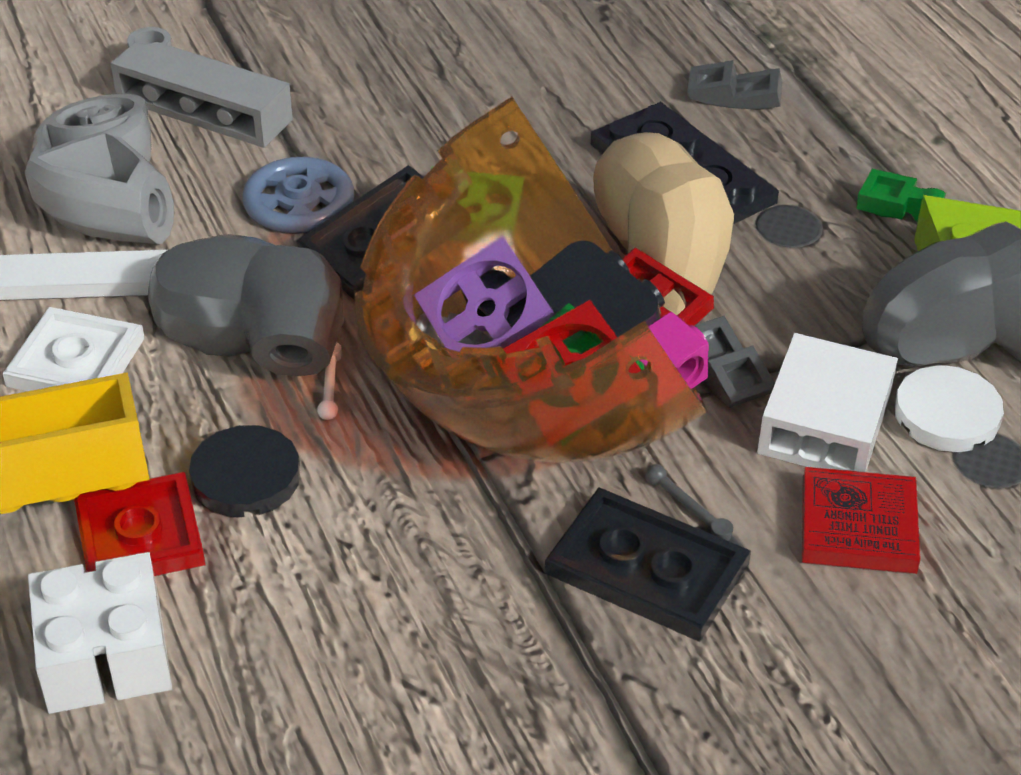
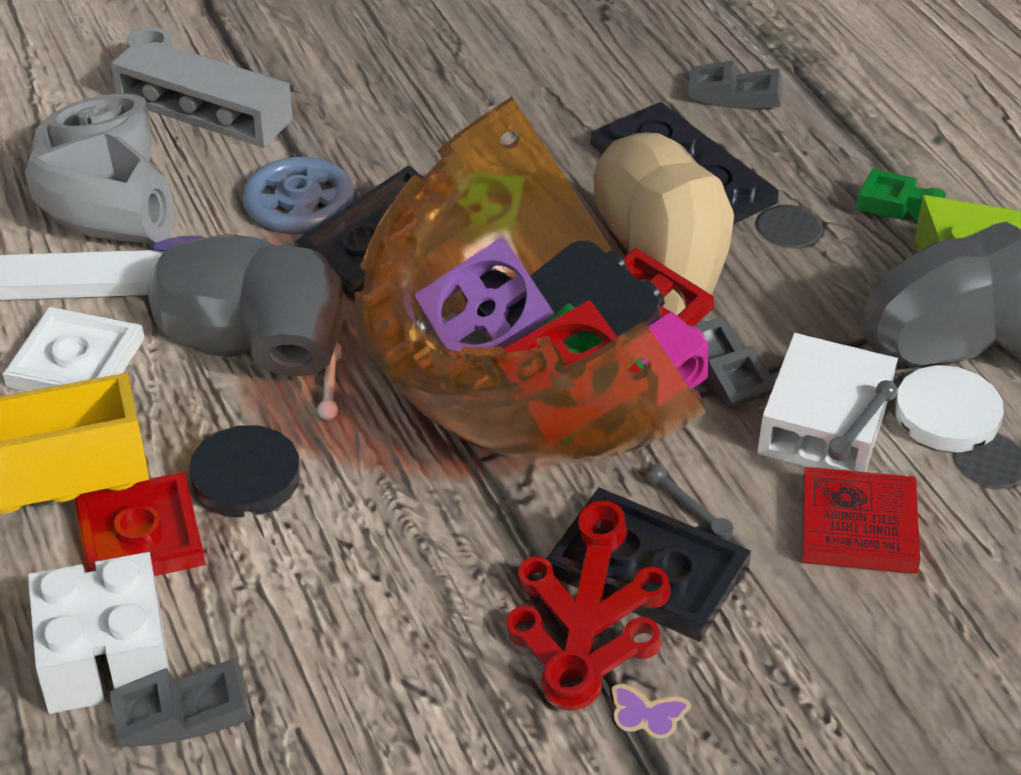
none -> dark grey slope [110,658,252,747]
none -> sticker [152,235,205,251]
none -> red plant [506,501,671,711]
none -> medium lavender sticker [612,684,691,739]
none -> dark grey hinge [828,380,897,461]

